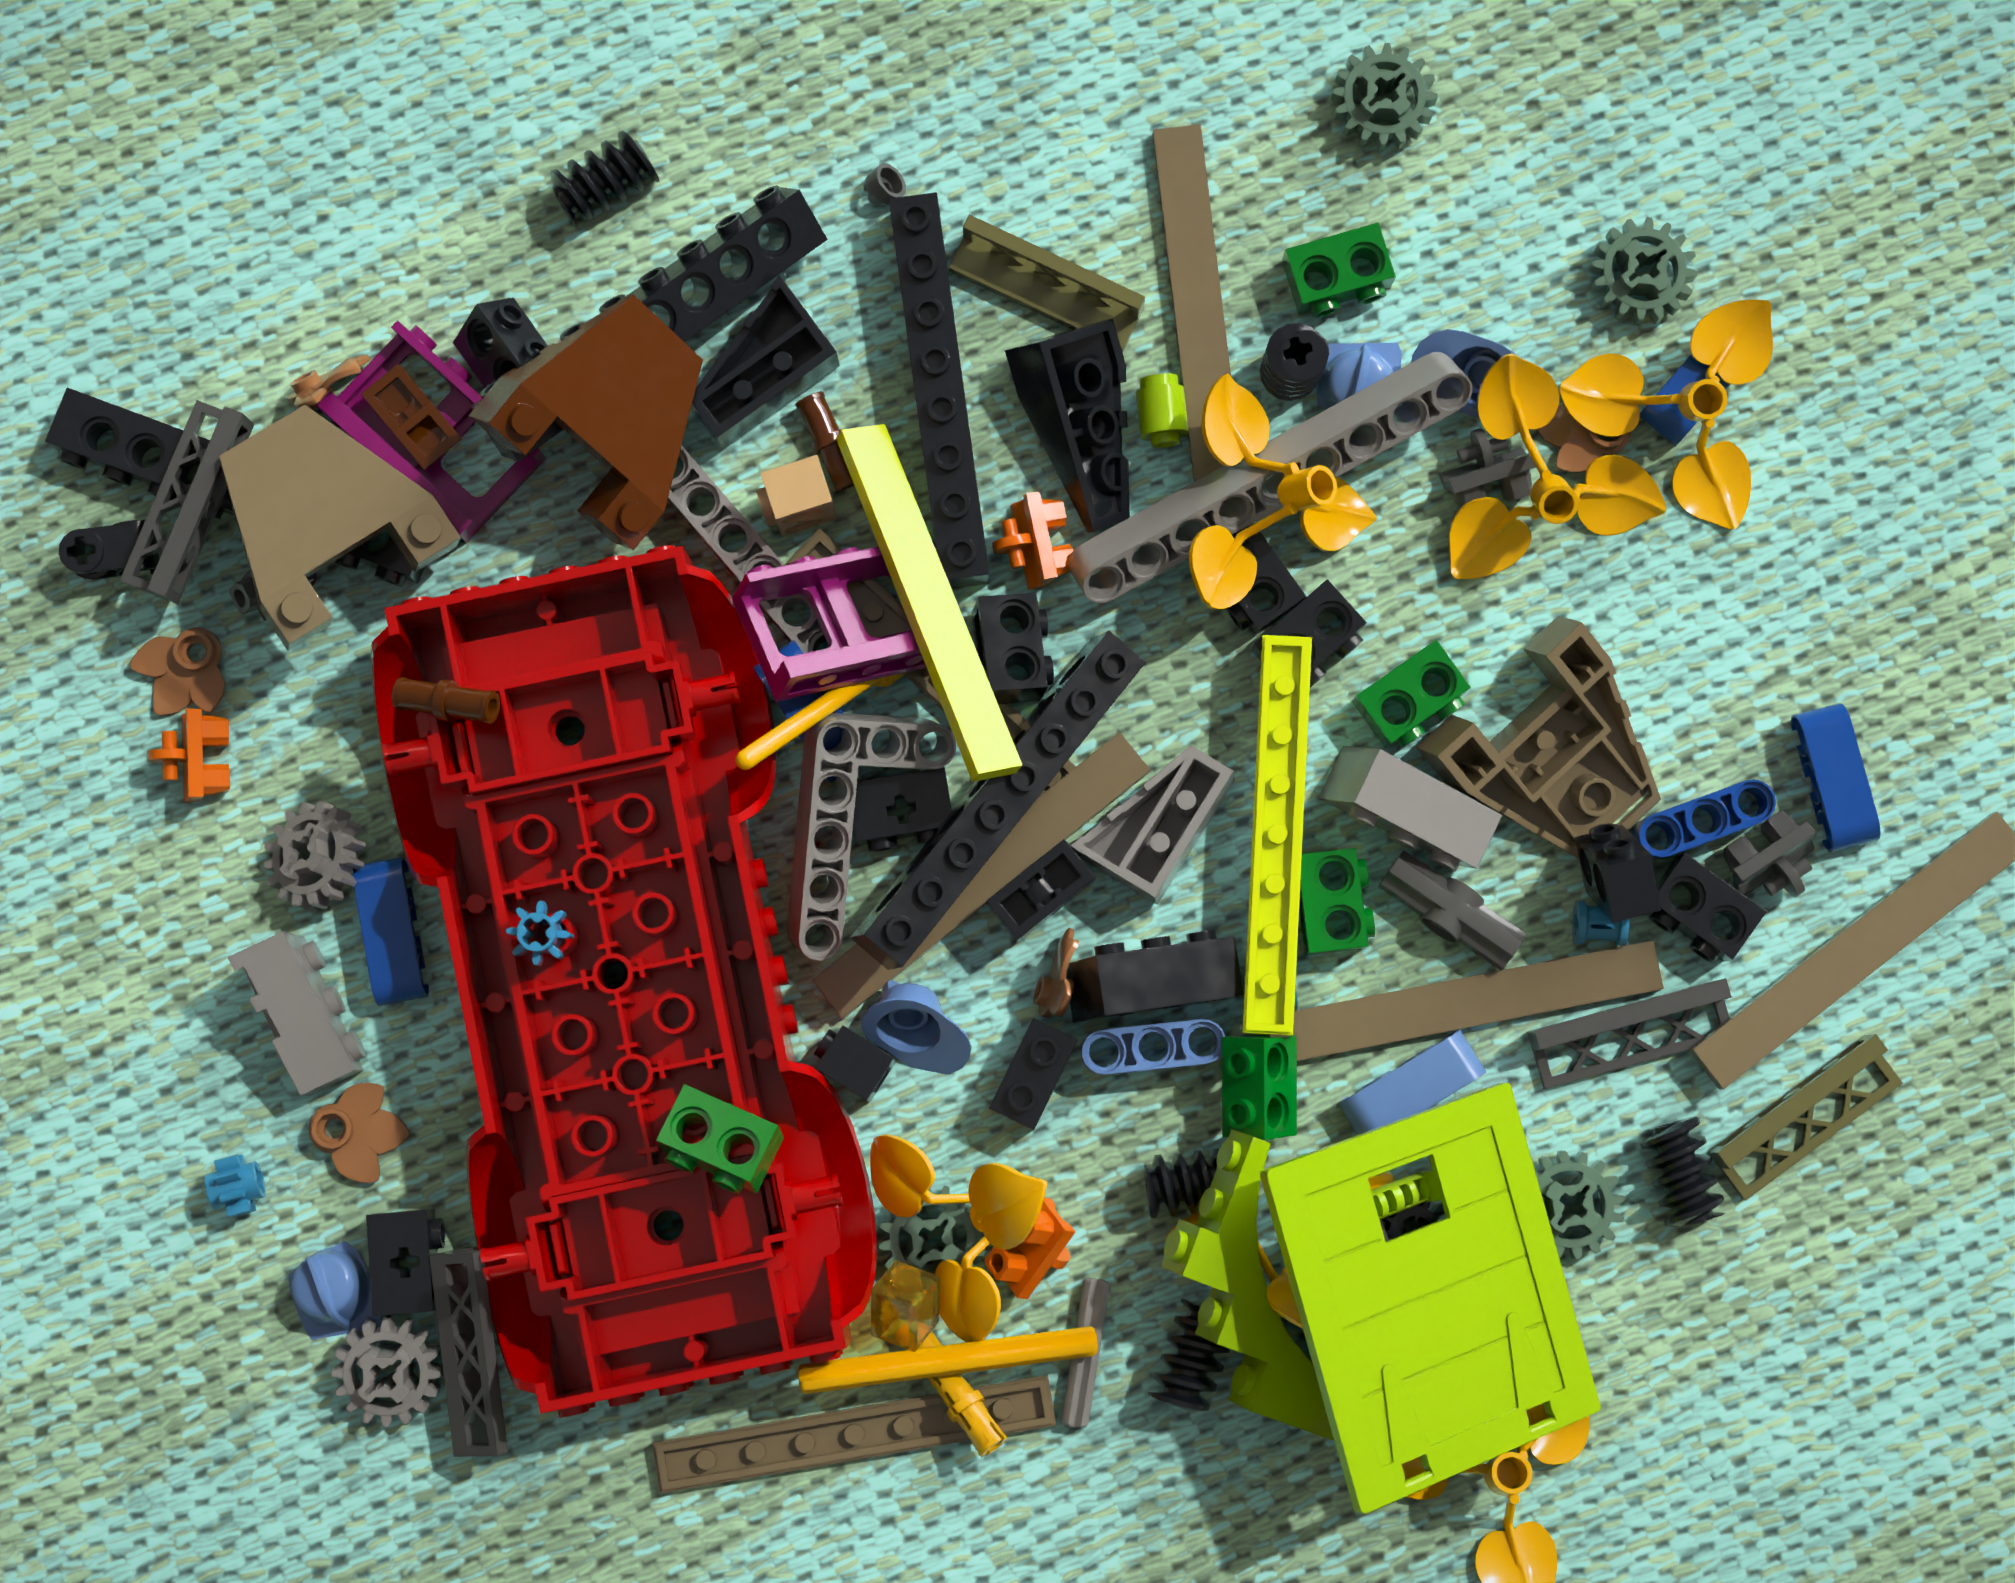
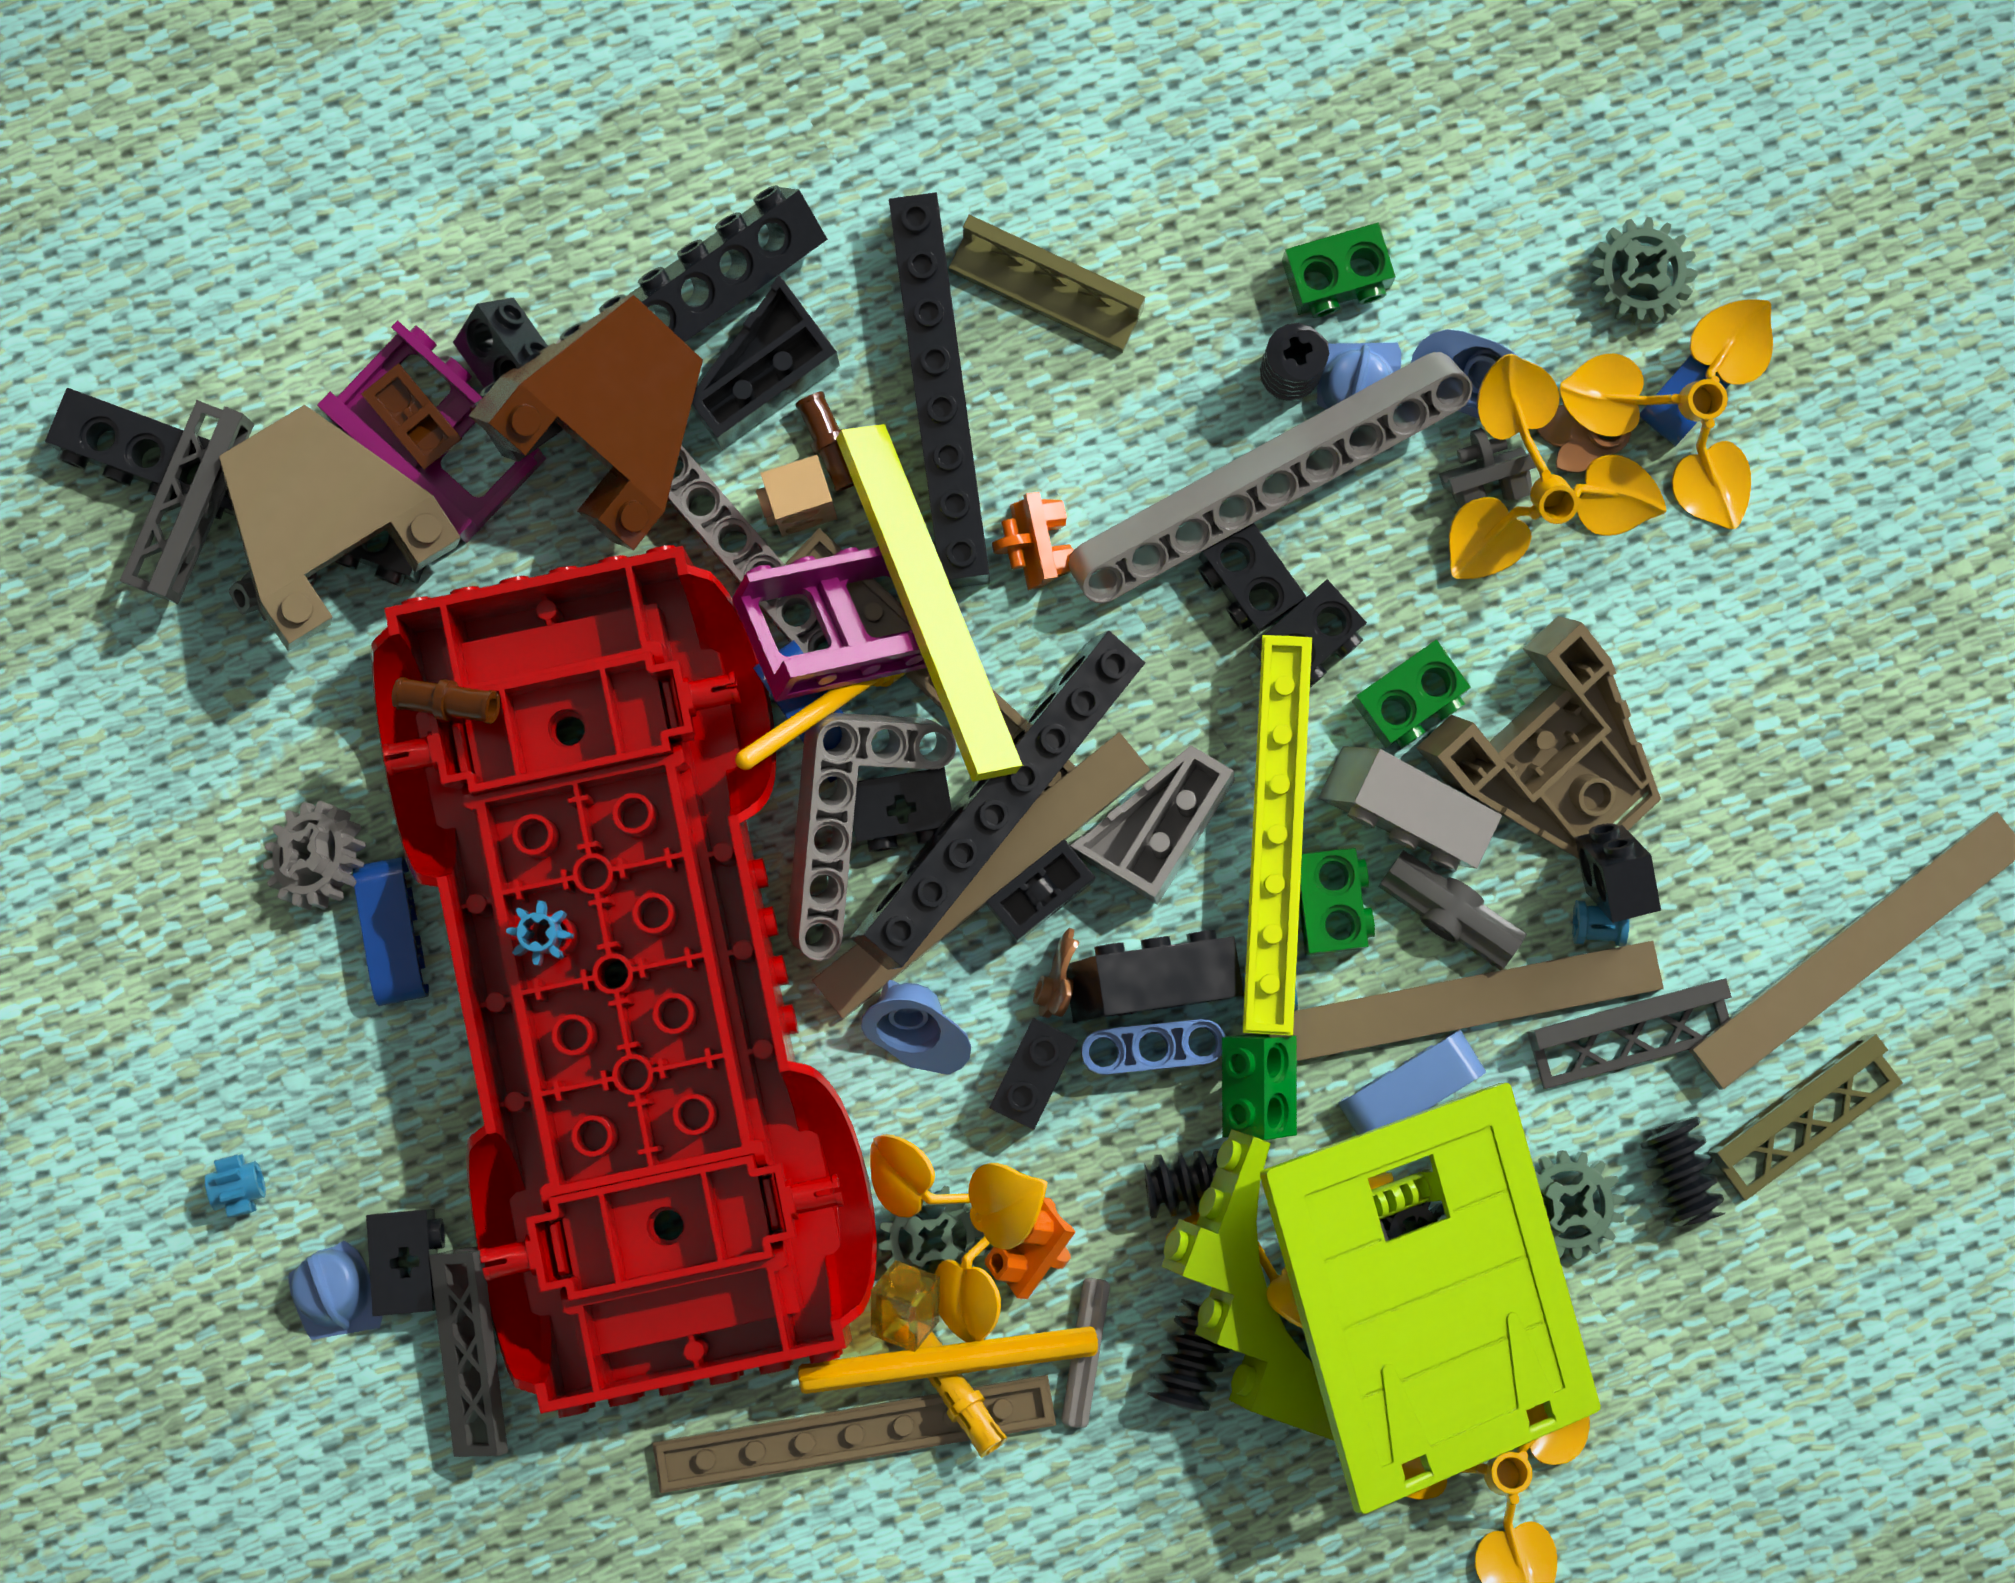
black piece [58,520,159,580] -> none
medium nougat plate [129,627,225,716] -> none
orange hips [147,709,230,803] -> none
light grey wedge [227,931,366,1096] -> none
medium nougat plate [287,355,371,410] -> none
medium nougat plate [309,1083,410,1183] -> none
light grey gear [331,1315,443,1427] -> none
black piece [550,131,660,229] -> none
green brick [656,1084,784,1194] -> none
black brick [814,1025,897,1101] -> none
dark grey hinge [863,163,906,207] -> none
black brick [972,593,1054,704] -> none
black wedge [1005,318,1130,533] -> none
lime brick [1136,373,1189,448] -> none
dark tan tile [1152,124,1231,504] -> none
yellow plant [1189,373,1377,610] -> none
sand green gear [1331,43,1438,151] -> none
blue beam [1631,779,1776,861] -> none
black brick [1648,853,1767,963] -> none
dark grey hips [1724,810,1816,898] -> none
blue beam [1791,703,1881,852] -> none

